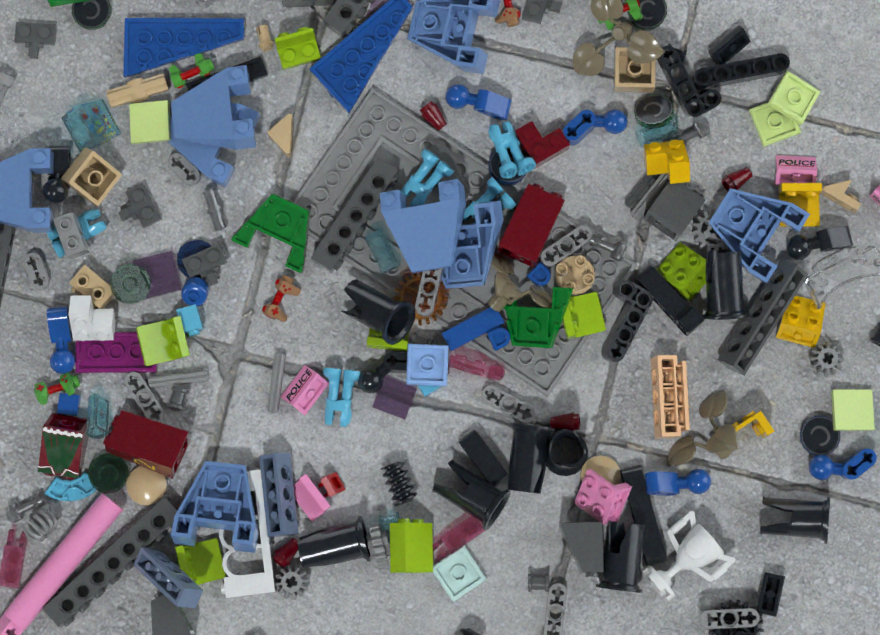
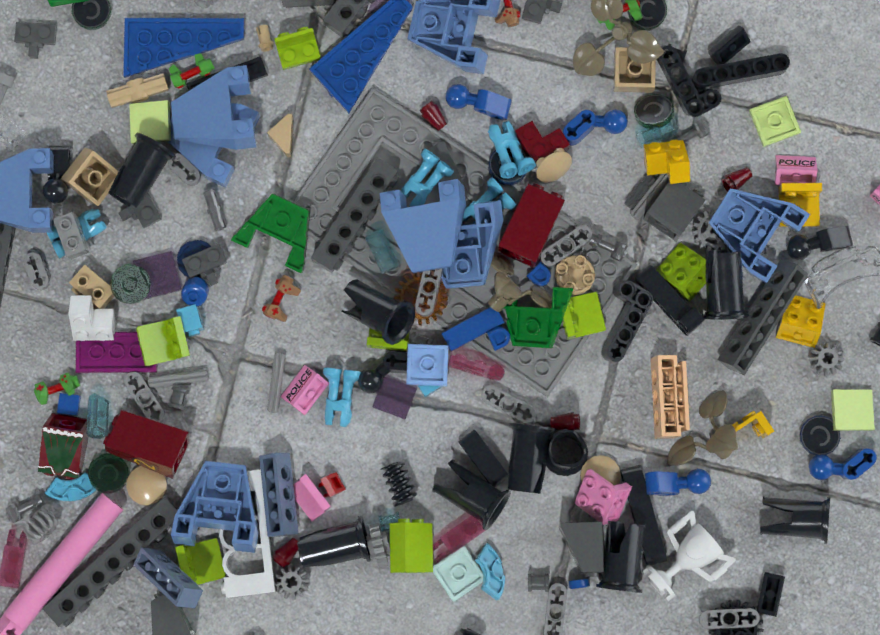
blue beam [47,306,75,374] -> none
clear light blue slope [61,99,121,152] -> none
yellowish green tile [767,70,820,125] -> none
tan slope [820,180,861,214] -> none
none -> black piece [108,132,176,208]
none -> medium azure tile [475,543,505,601]
none -> tan dish [536,148,572,183]
none -> blue tile [568,579,590,589]

